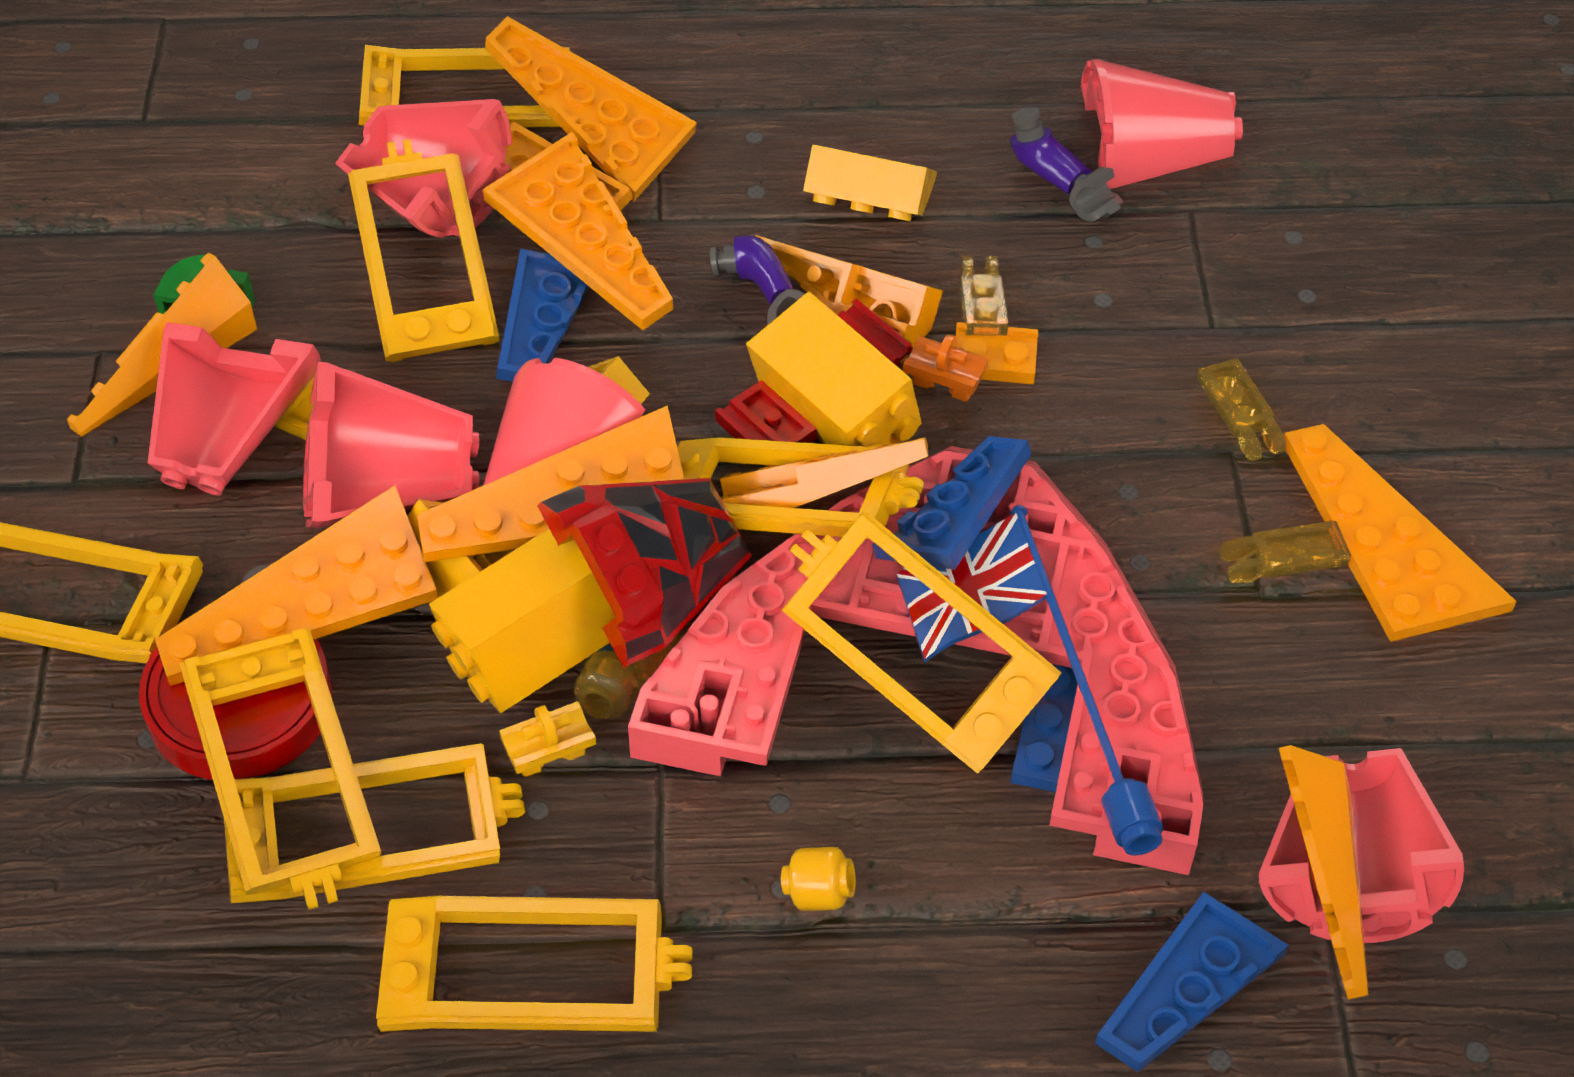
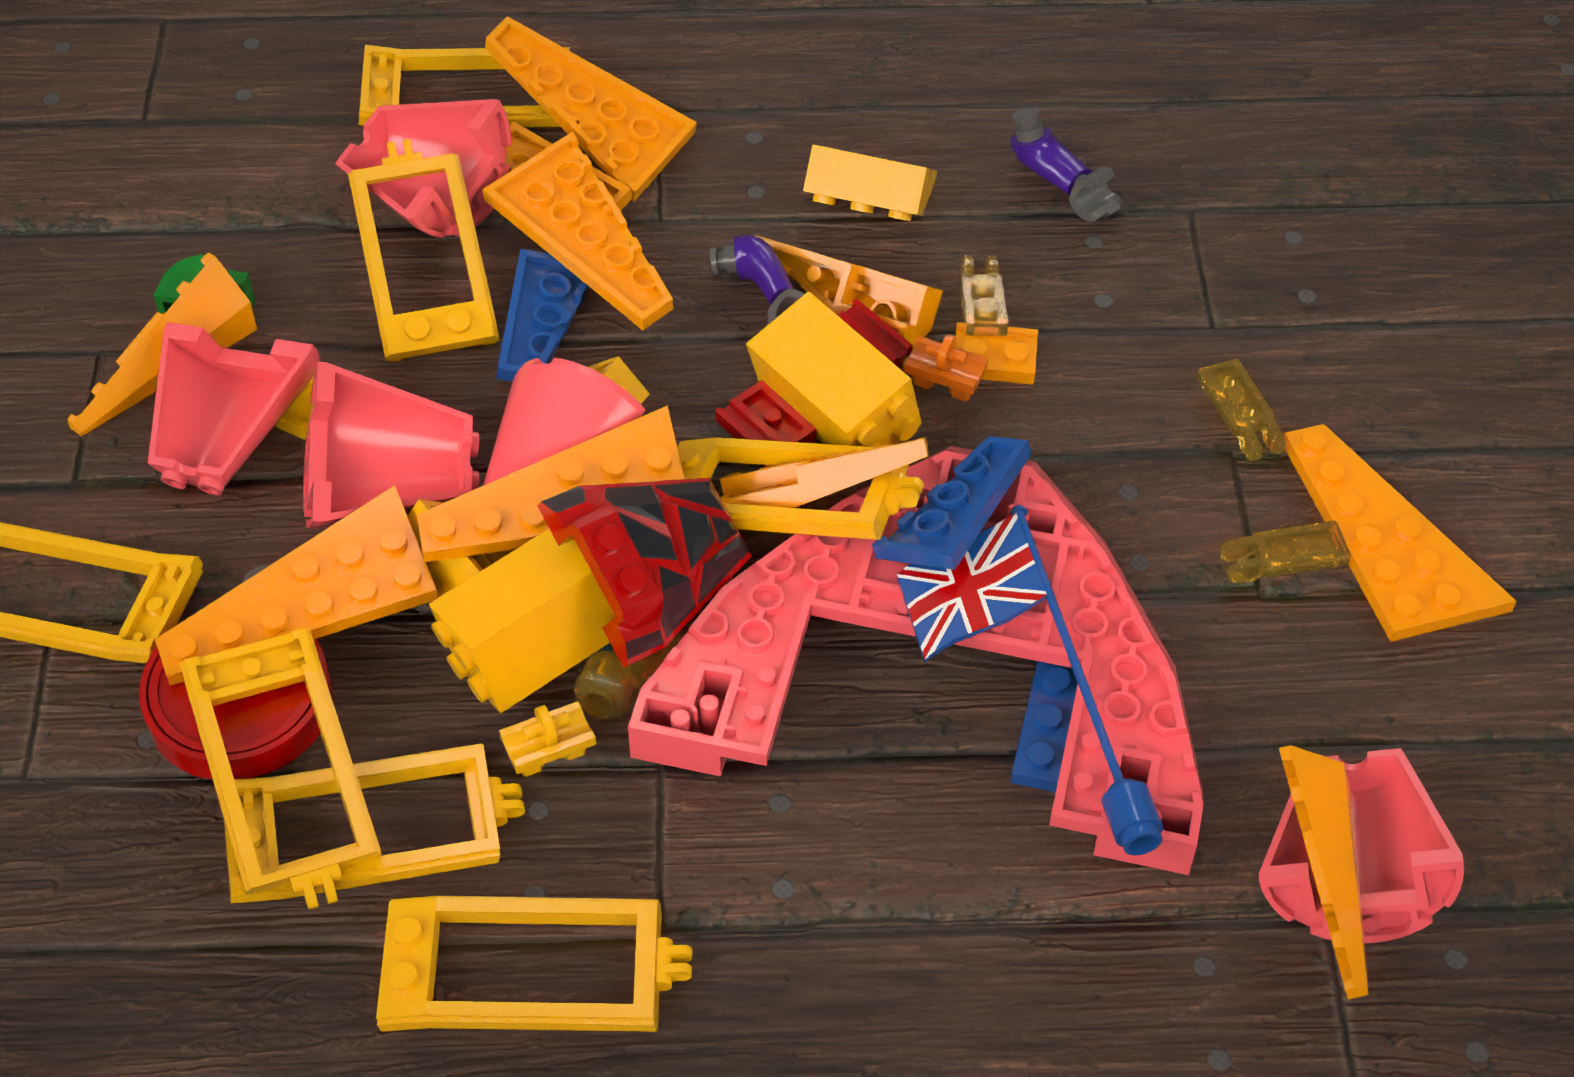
yellow head [781,847,856,911] -> none
yellow animal [782,510,1062,774] -> none
coral cone [1080,59,1243,189] -> none
blue wing [1095,892,1289,1072] -> none

